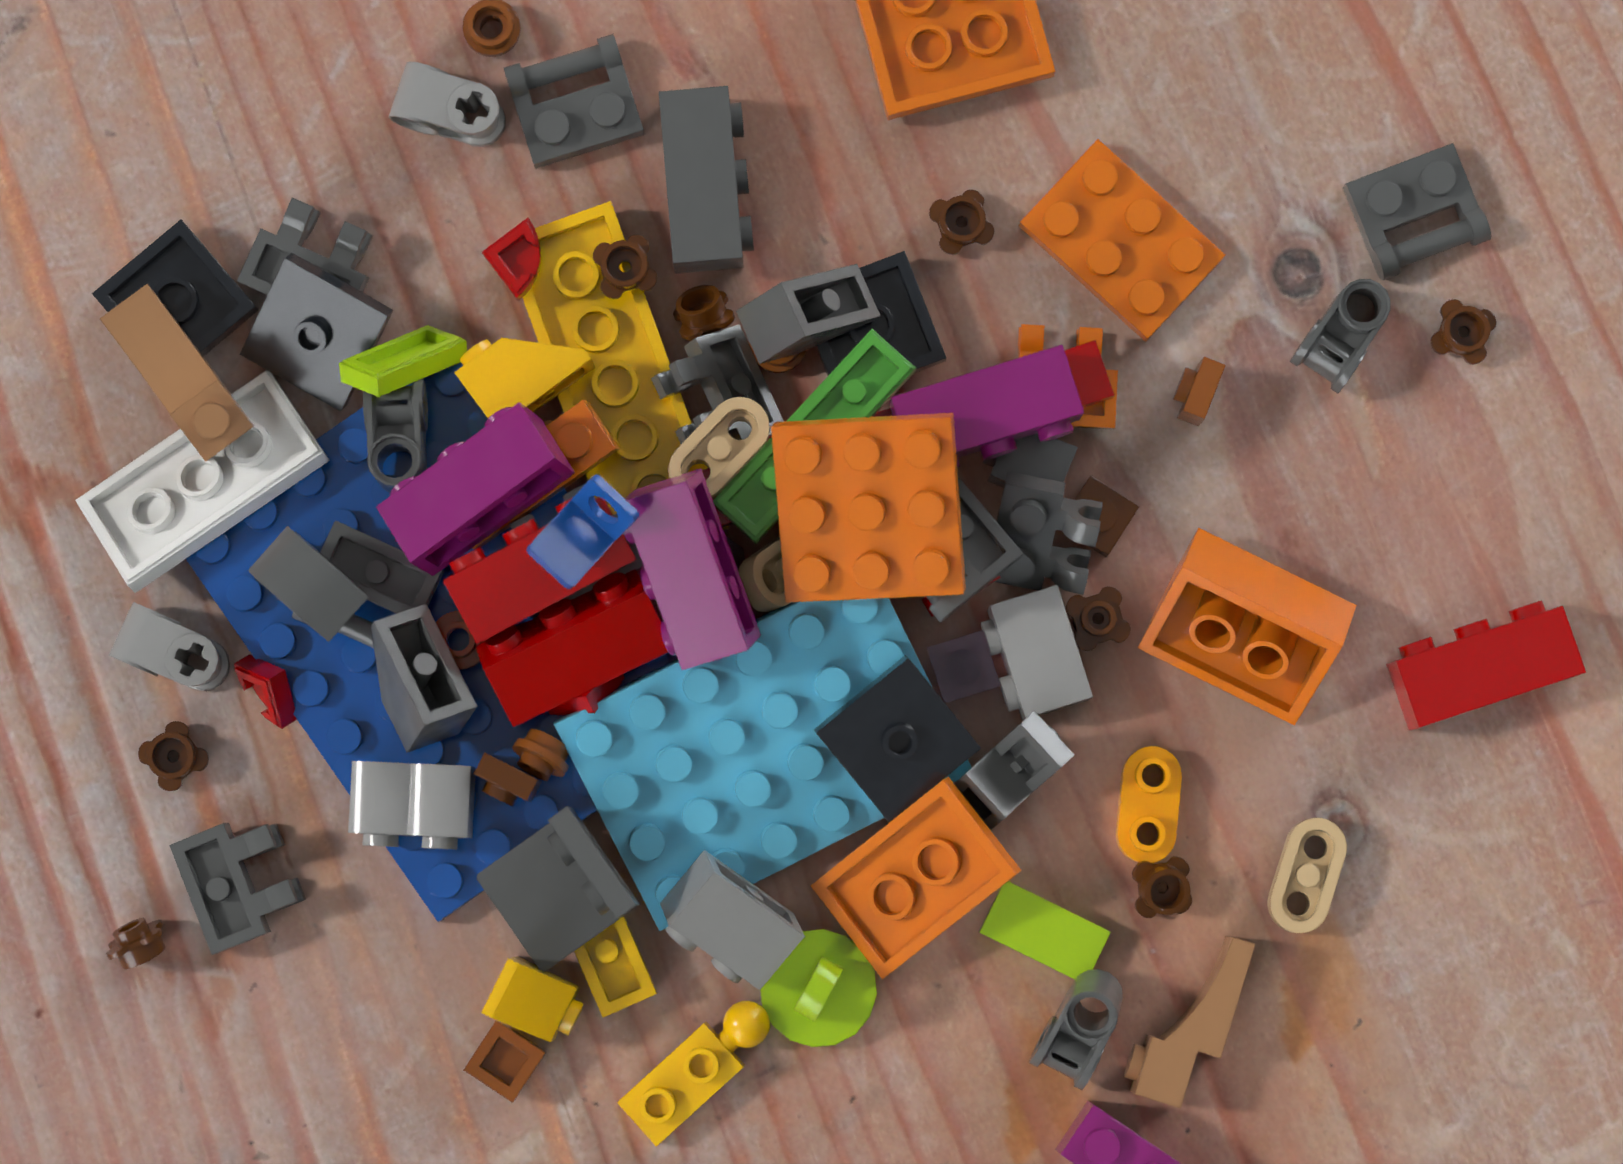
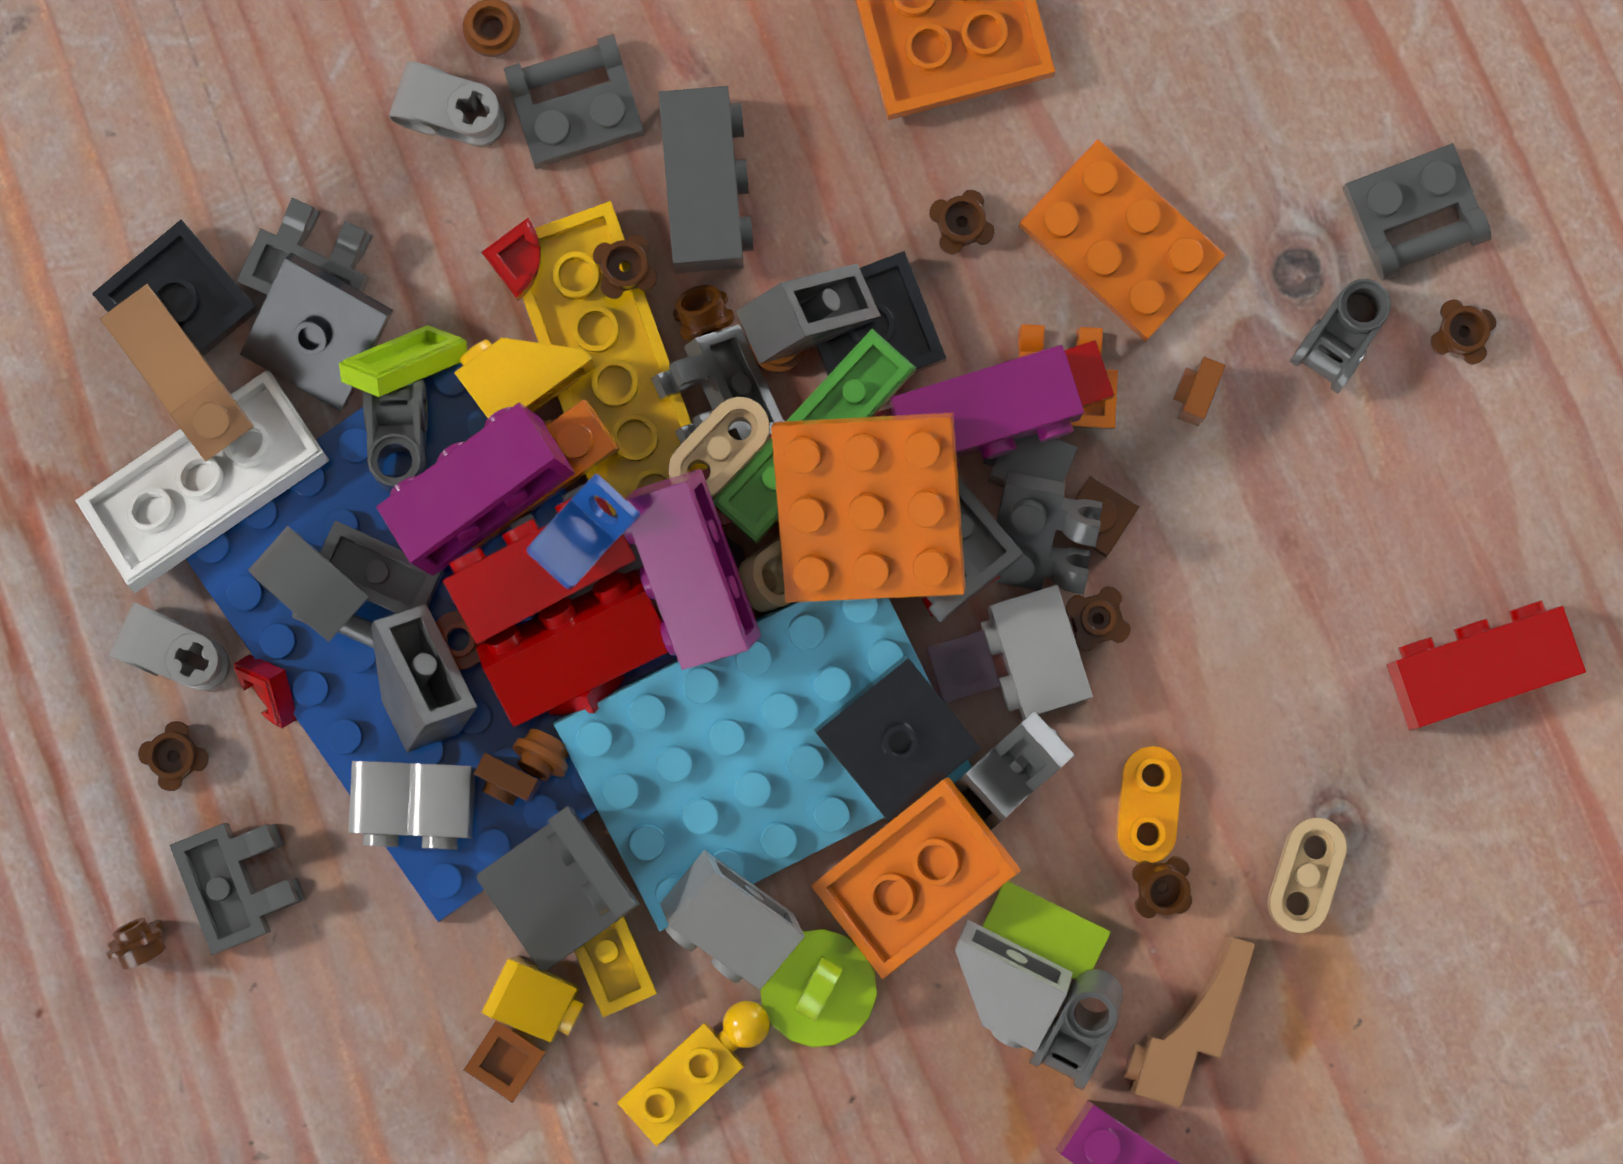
orange slope [1138,527,1357,726] -> none
none -> light grey slope [955,920,1073,1053]

